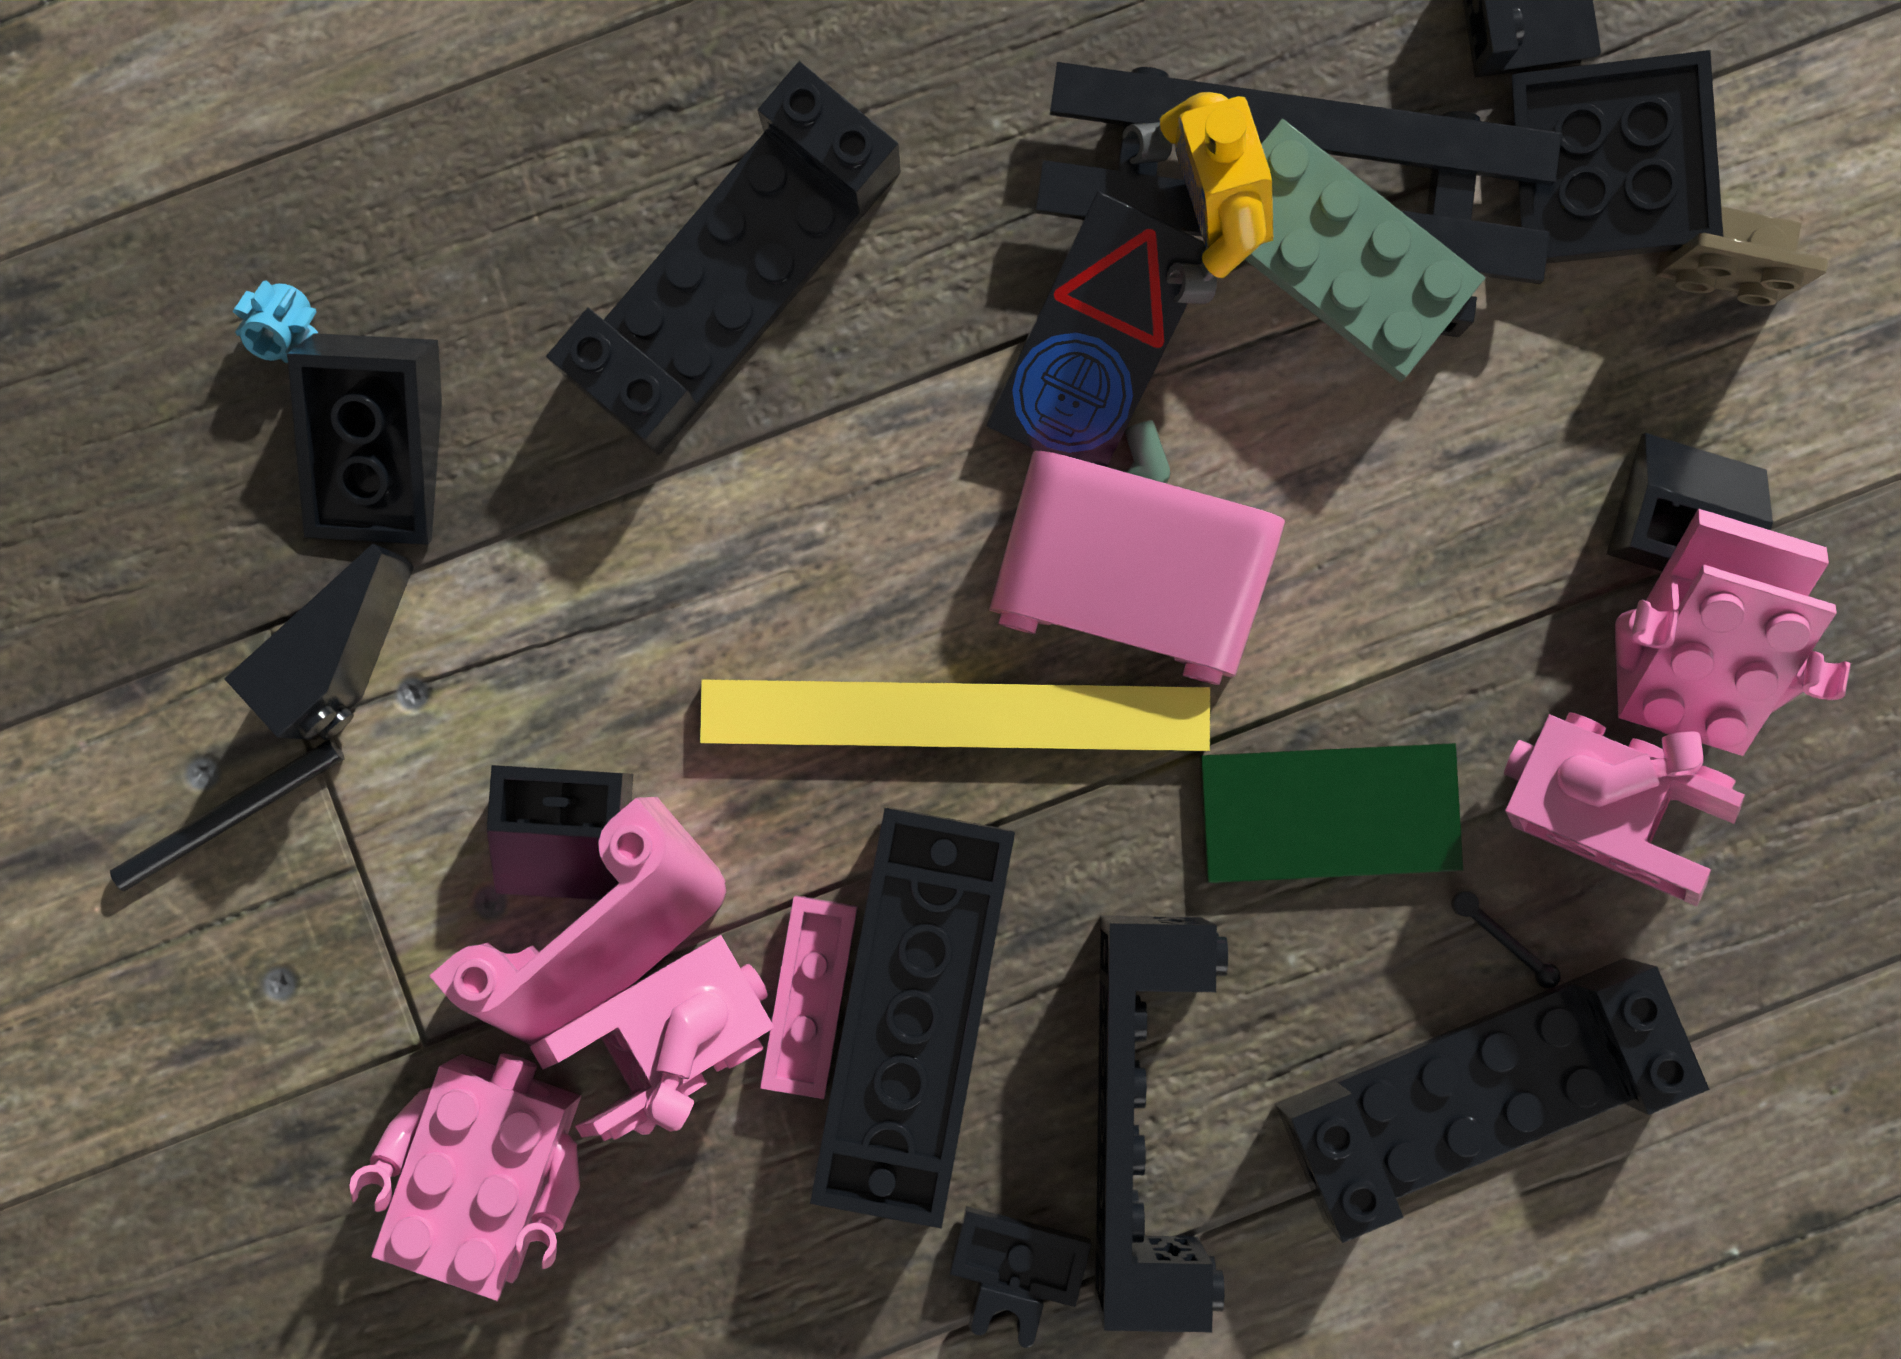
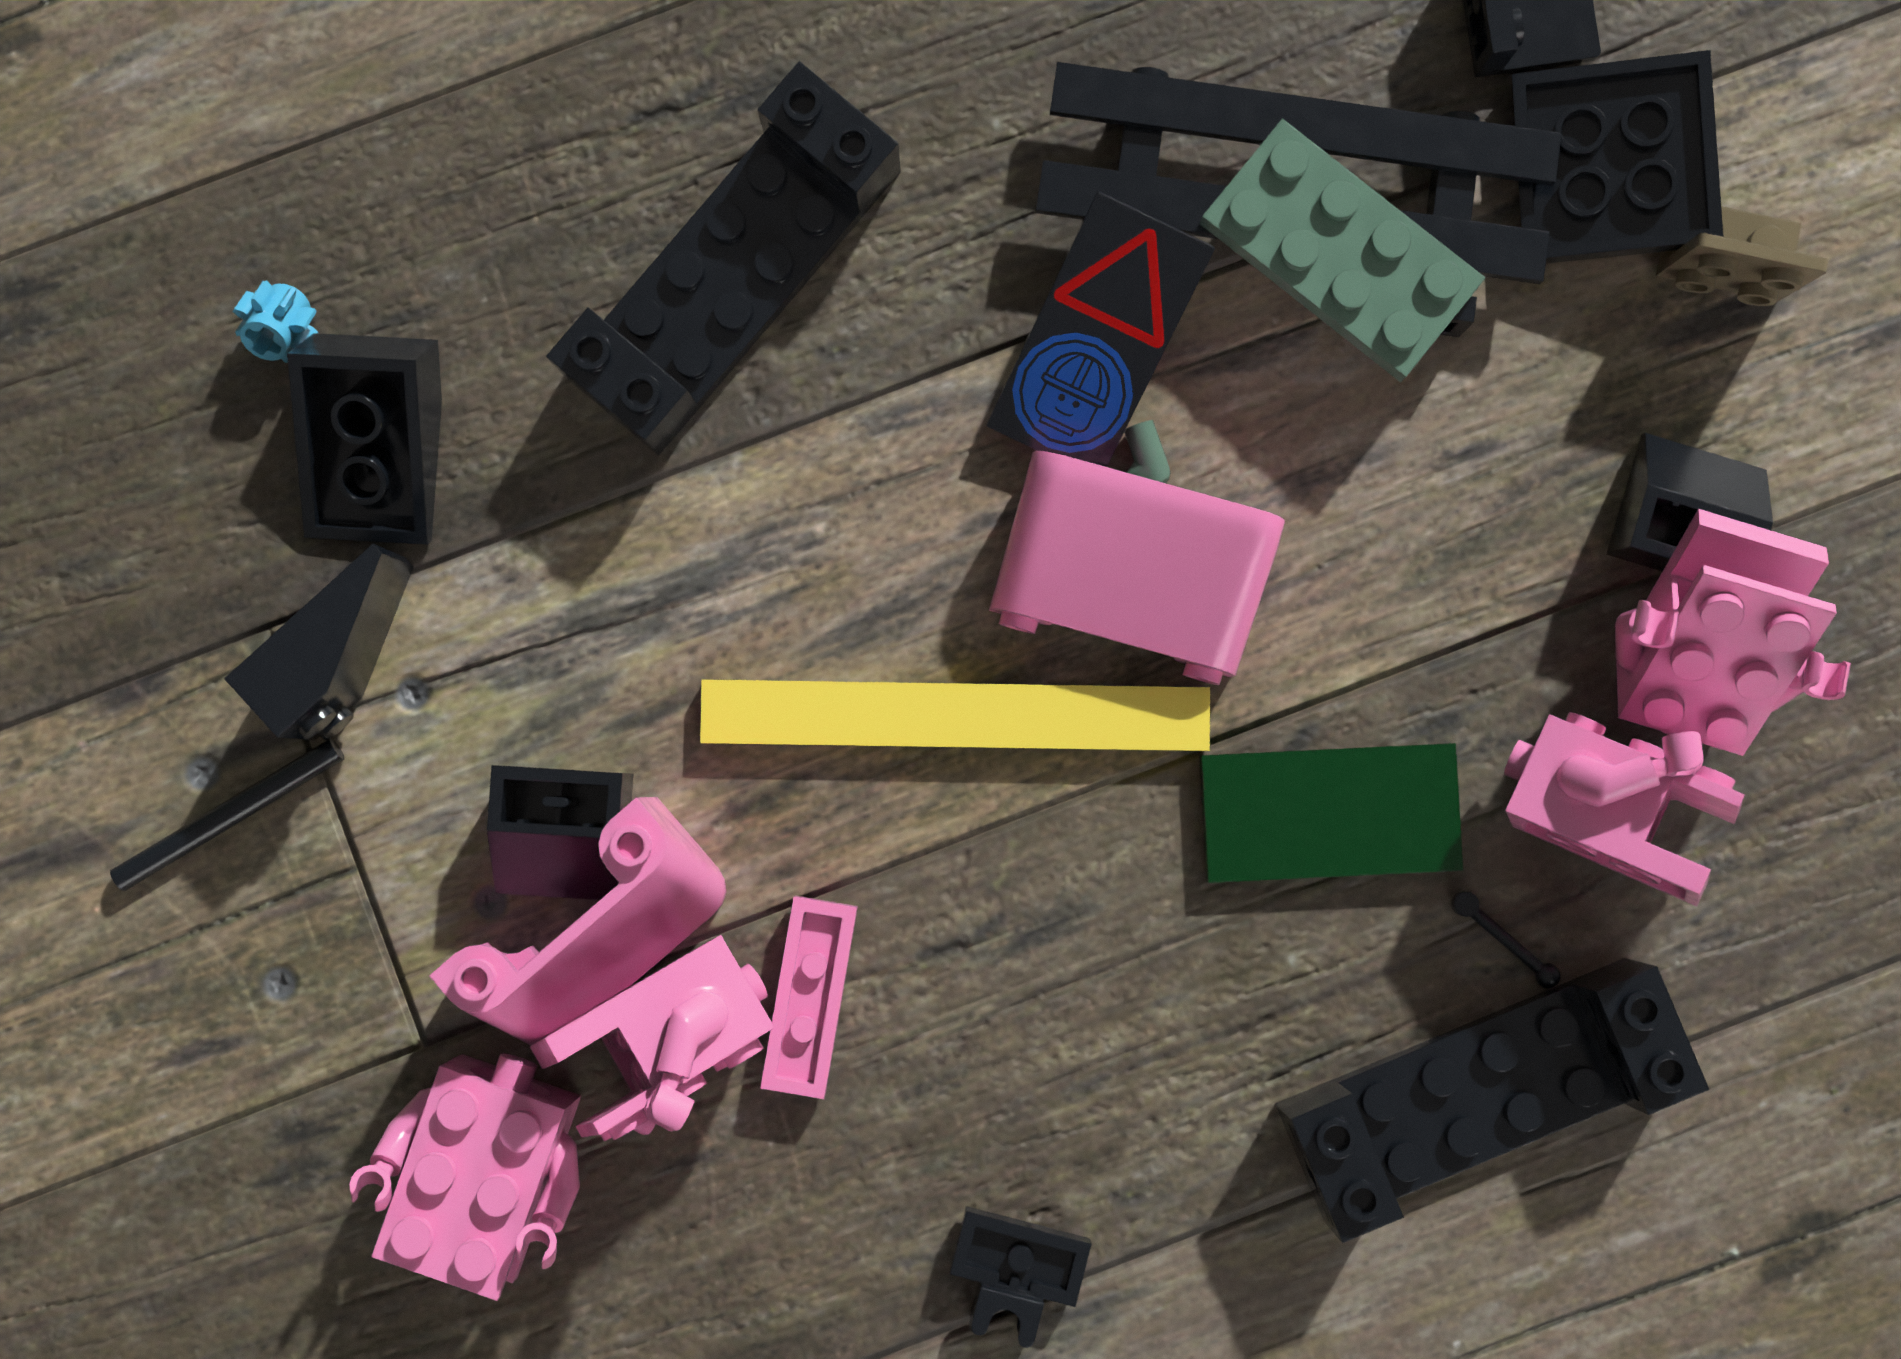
black plate [810,807,1015,1229] -> none
black plate [1095,915,1228,1333] -> none
yellow torso [1123,92,1273,304] -> none

